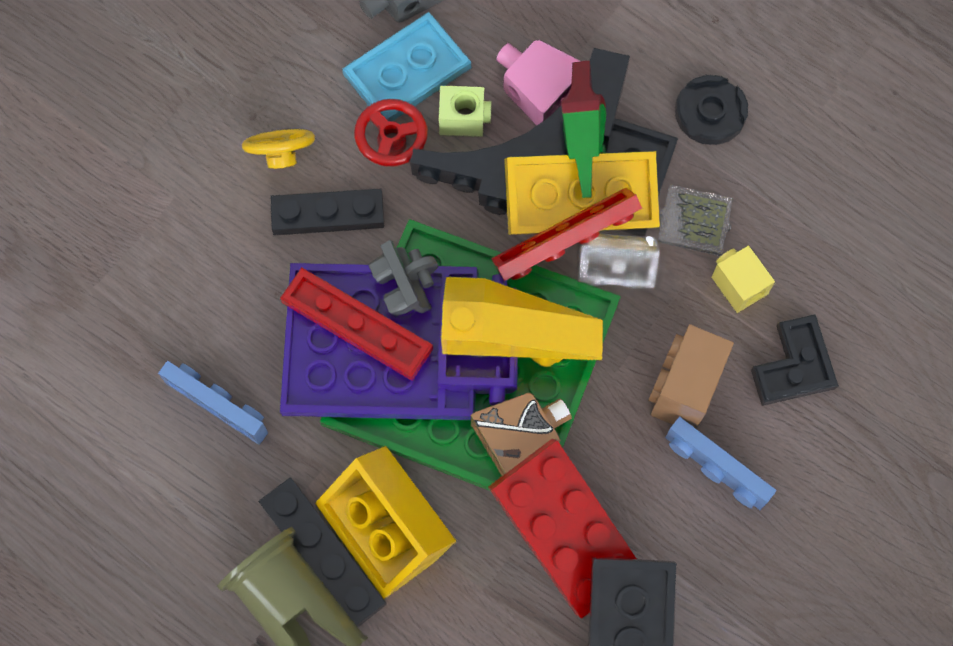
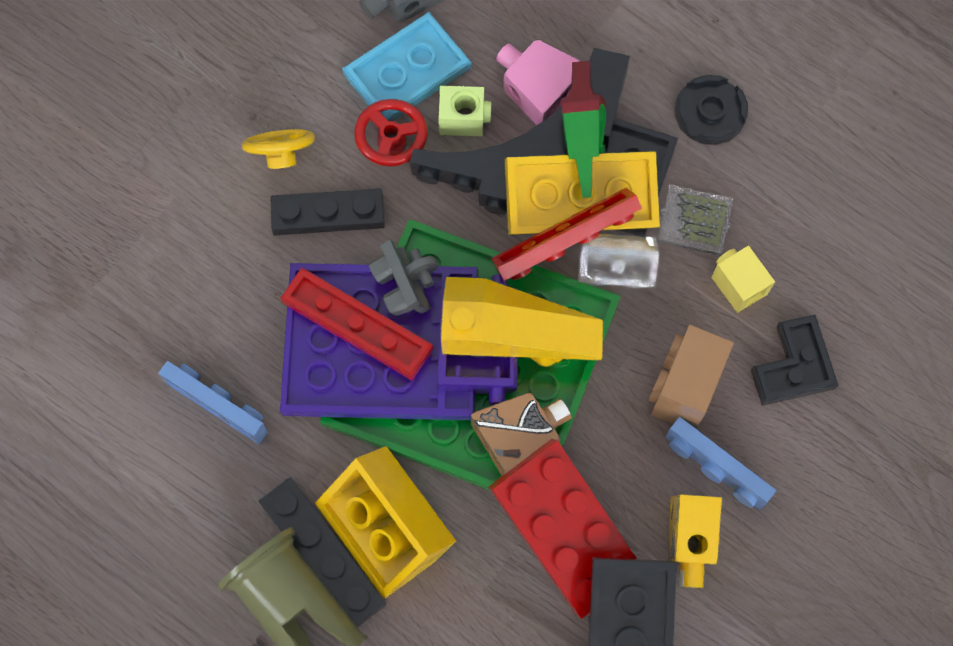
none -> yellow torso [669,495,722,588]

